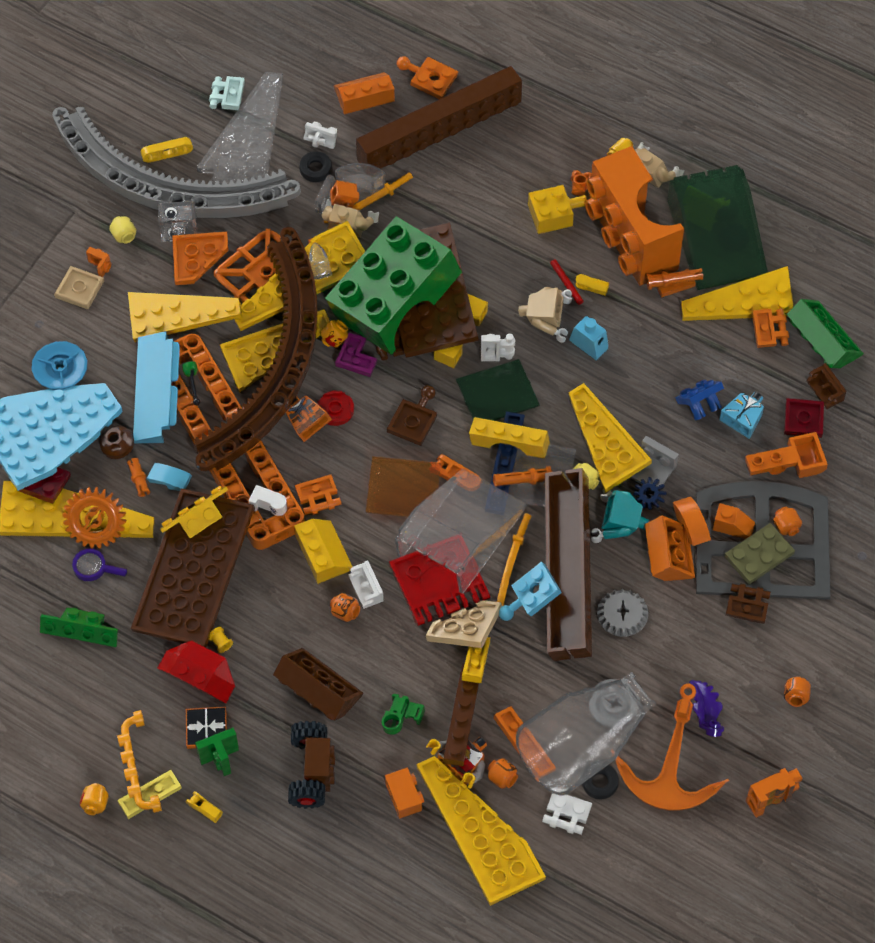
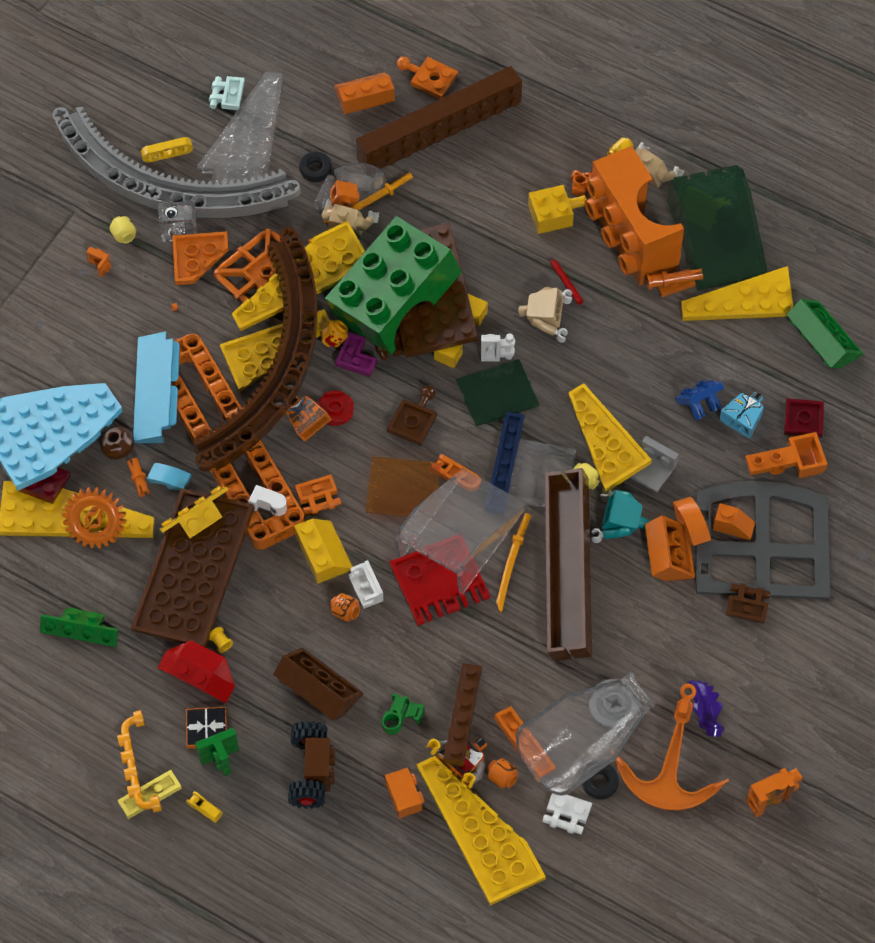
dark azure piece [32,341,88,390] -> none
tan tile [54,266,104,309] -> none
piece [72,549,127,581] -> none
light orange head [80,783,109,815] -> none
yellow wing [128,292,242,342] -> none
hinge [182,361,200,406] -> none
white hips [304,121,337,149] -> none
clear plate [309,243,332,280] -> none
tan plate [426,600,502,648] -> none
yellow tile [462,637,491,683] -> none
yellow arch [469,417,550,459] -> none
orange pin [493,466,552,487] -> none
medium azure plate [499,562,562,621] -> none
medium azure torso [569,316,608,360] -> none
yellow bar [575,274,609,296] -> none
light grey gear [597,589,649,637] -> none
dark blue gear [633,477,667,510] -> none
olive plate [724,523,795,585] -> none
orange plate [752,309,789,348] -> none
orange head [773,506,802,536] -> none
orange head [784,677,811,707] -> none
reddish brown hinge [806,363,847,409] -> none

